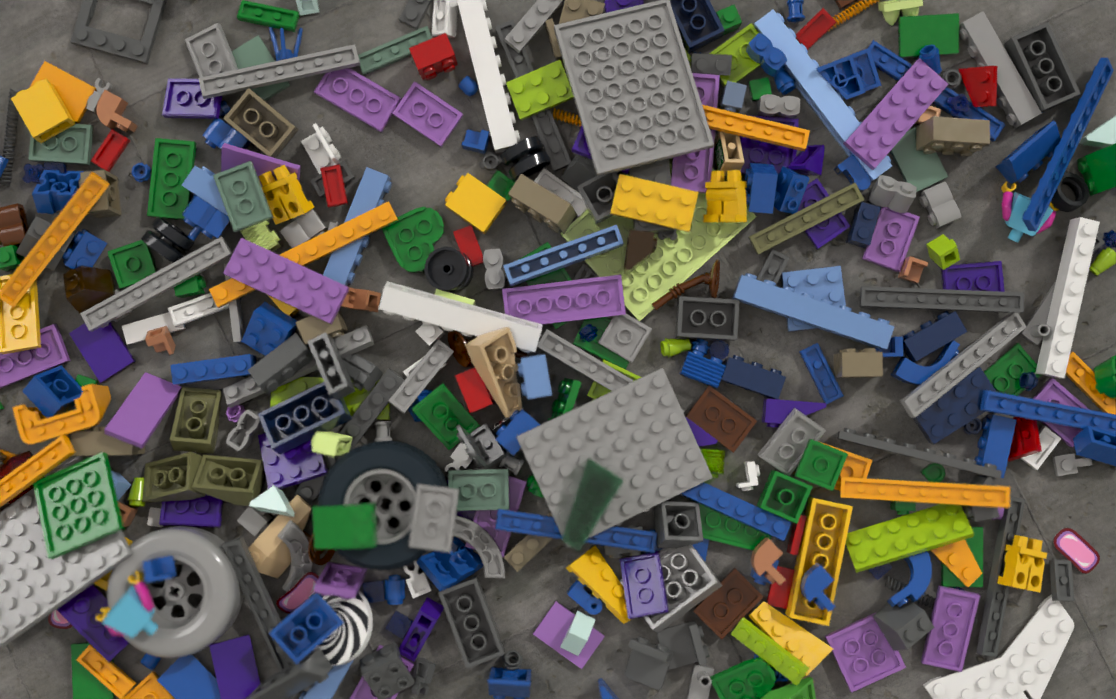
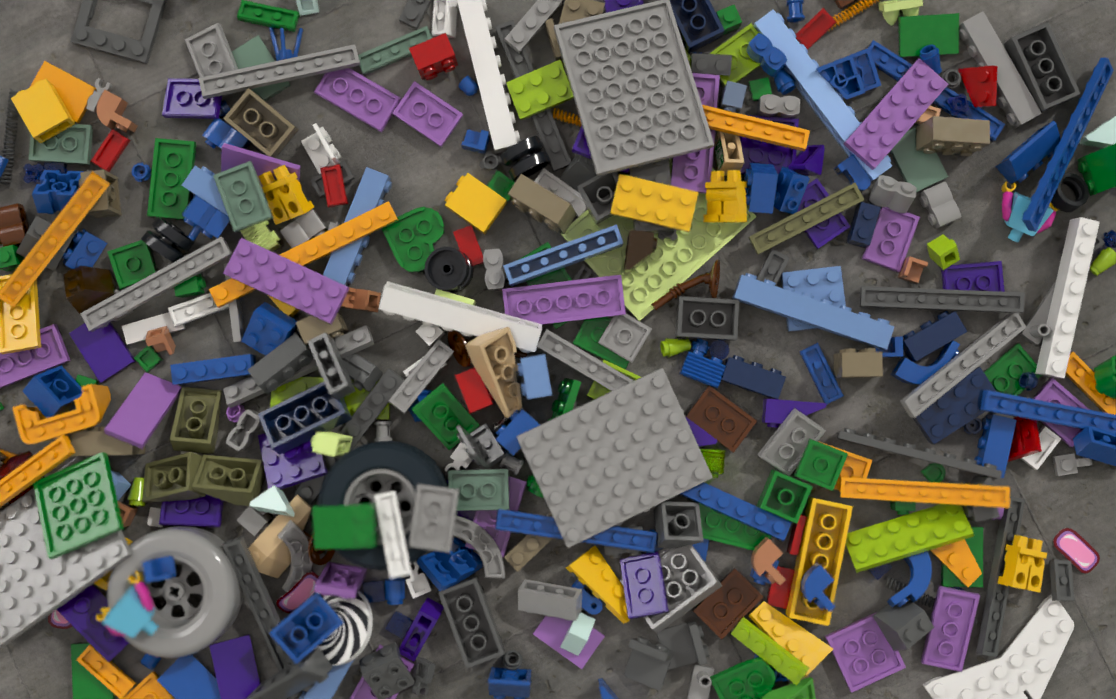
clear green wedge [561,458,624,552] -> none
clear blue plate [579,324,598,342] -> none
white bracket [736,461,760,491] -> none
none -> green tile [134,346,163,373]
none -> white plate [374,491,411,579]
none -> light grey brick [518,579,582,621]

